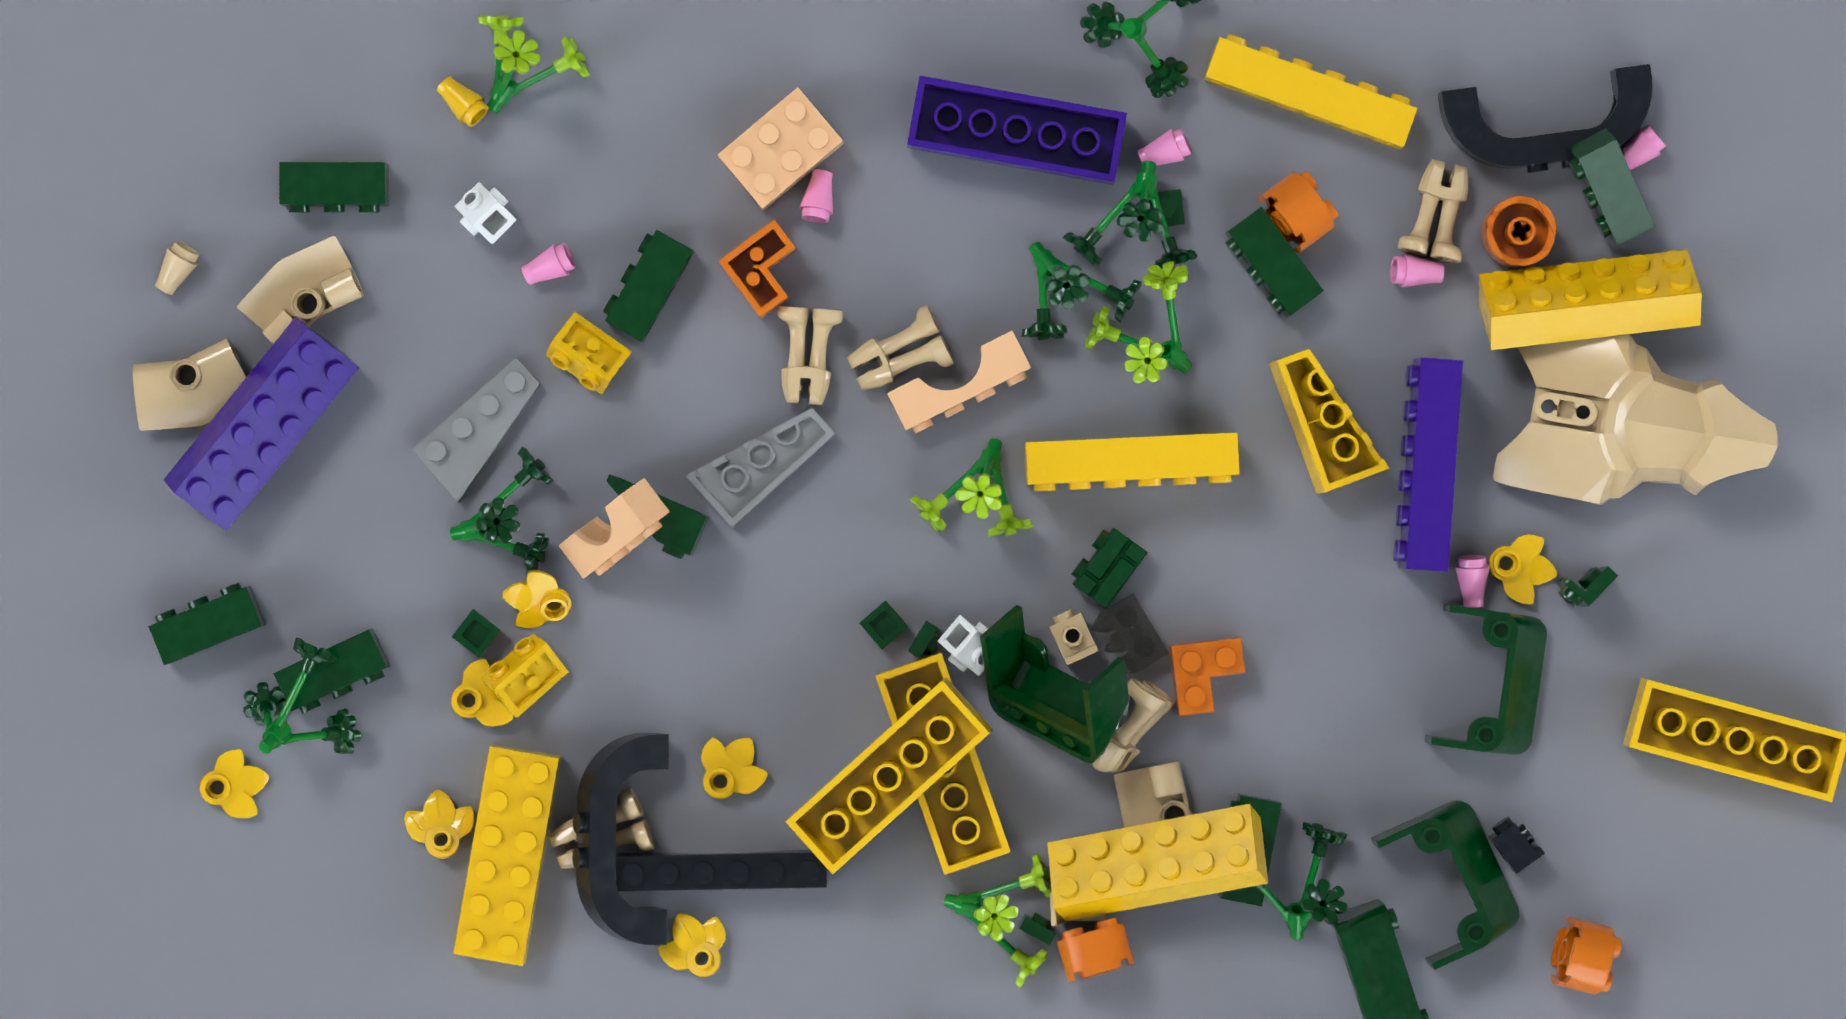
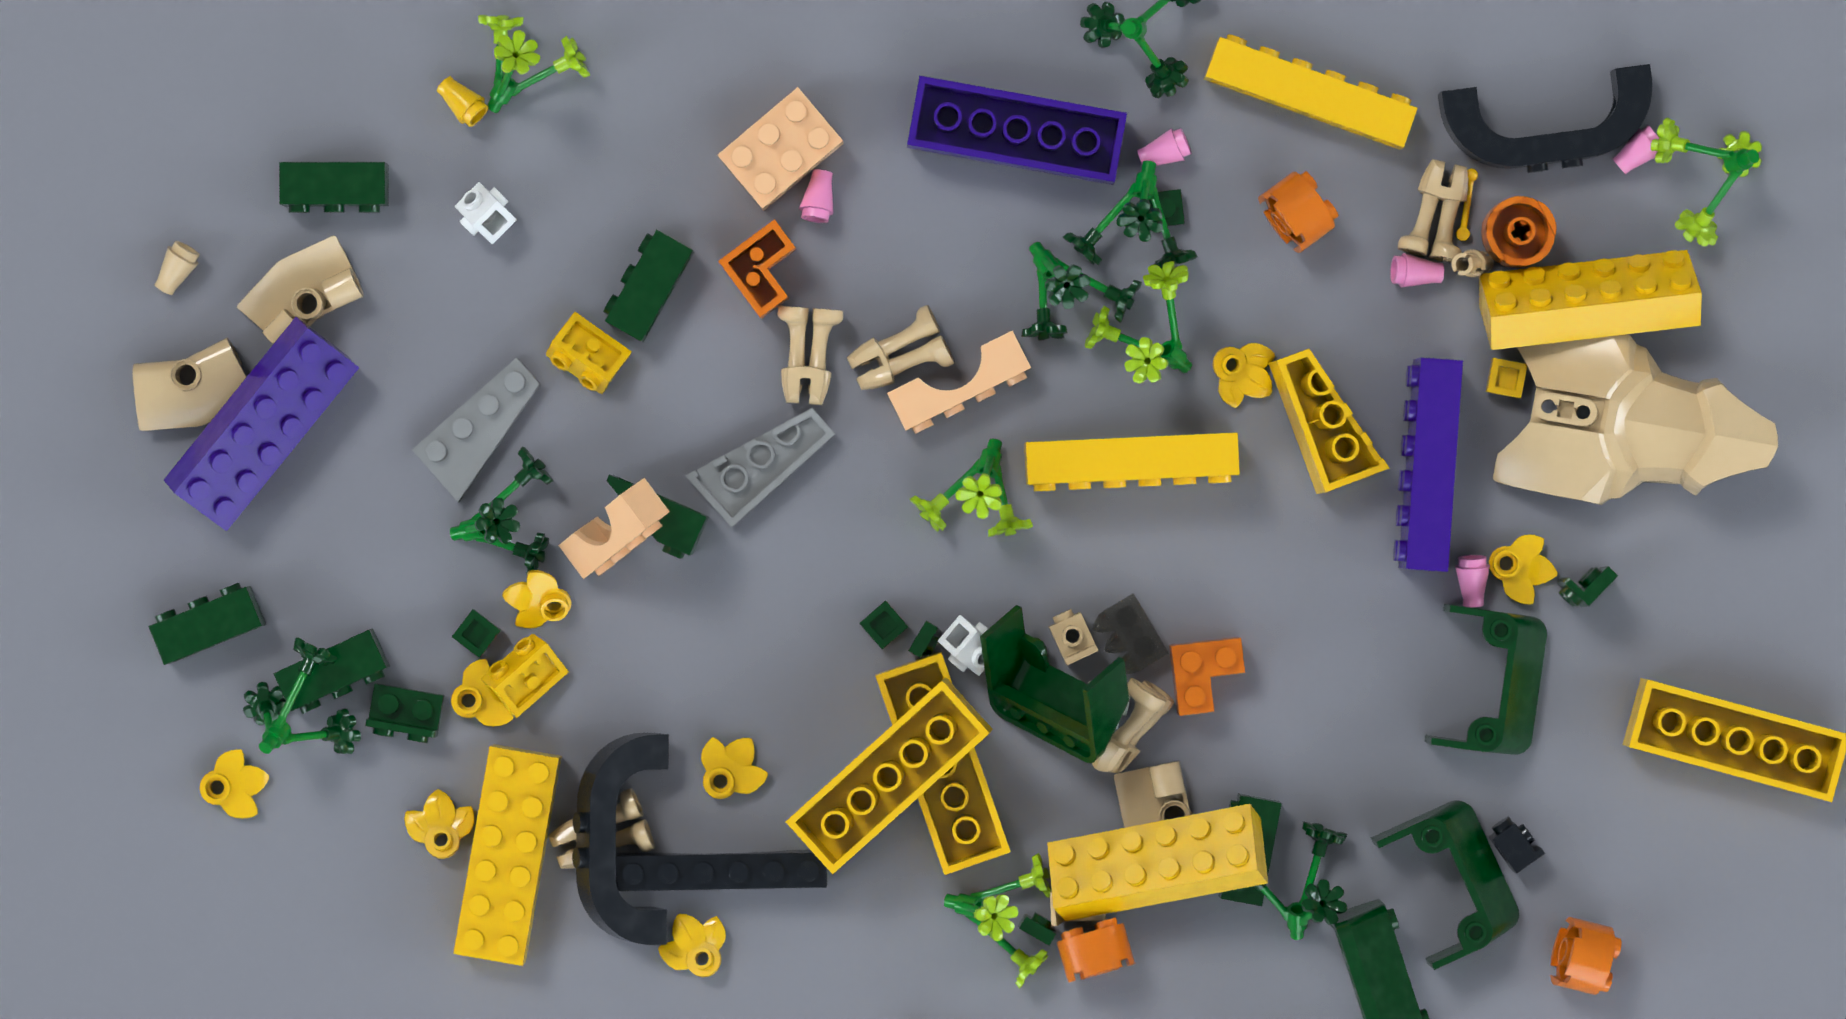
bright pink cone [521,243,576,285] -> none
dark green brick [1071,528,1148,609] -> none
dark green brick [1225,207,1324,317] -> none
brick [1568,128,1655,246] -> none
none -> dark green bracket [365,683,445,743]
none -> yellow plate [1212,343,1275,408]
none -> tan pin [1451,249,1494,277]
none -> yellow hinge [1455,168,1478,241]
none -> yellow plate [1485,358,1527,399]
none -> lime plant [1651,118,1762,246]

